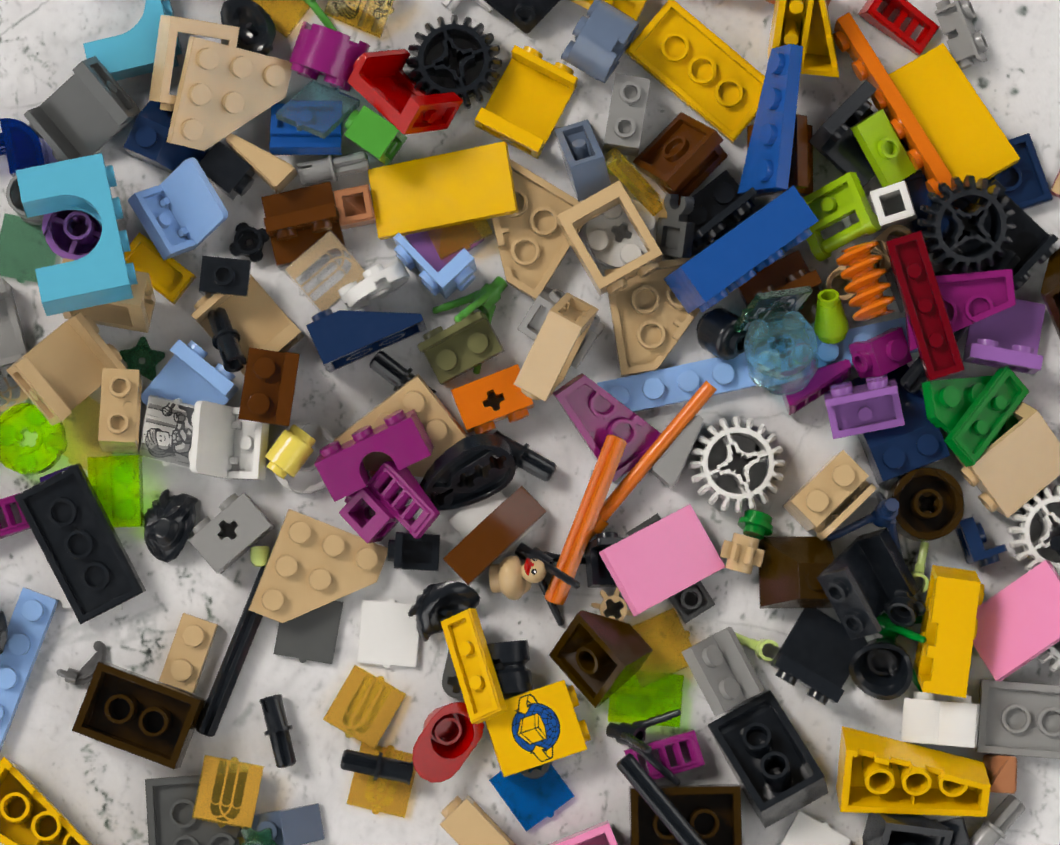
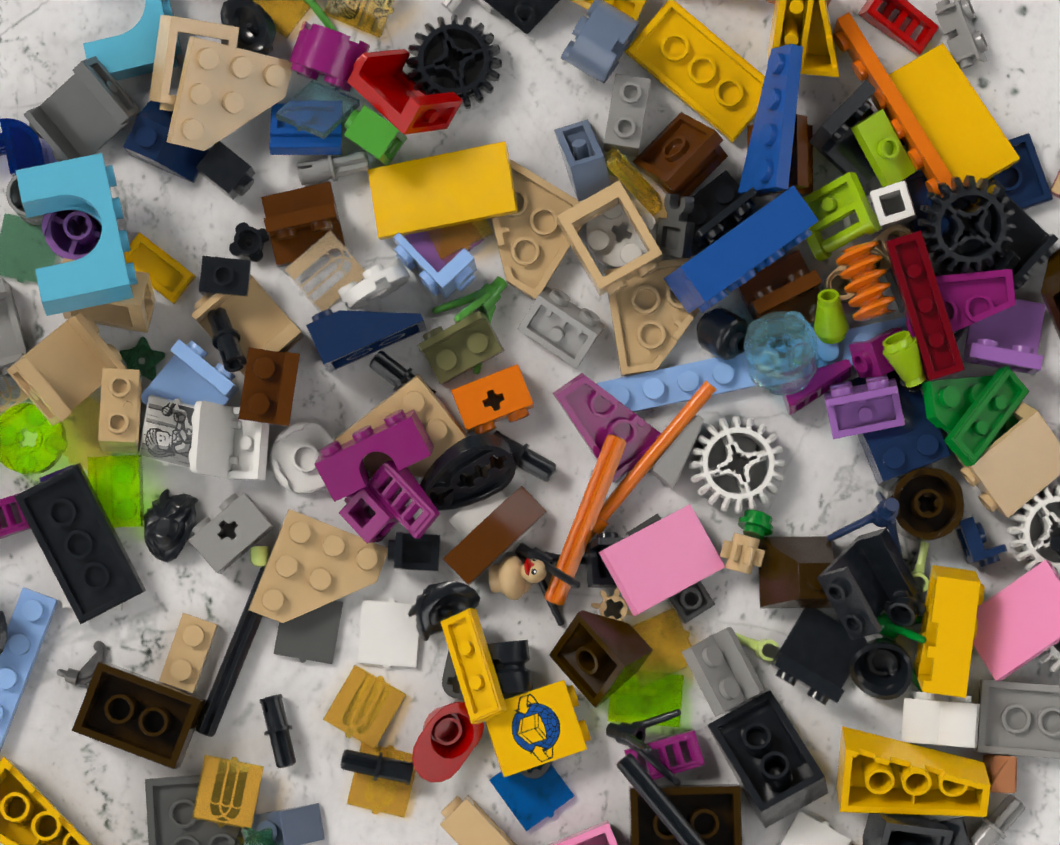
light blue bracket [128,157,228,260] -> none
tan slope [226,133,298,193] -> none
light yellow brick [265,424,316,480] -> none
nougat slope [333,184,376,229] -> none
yellow panel [475,45,578,159] -> none
tan window [513,292,599,402] -> none
piece [734,286,813,332] -> none
tan brick [783,450,877,540] -> none
none -> lime cone [882,331,926,387]

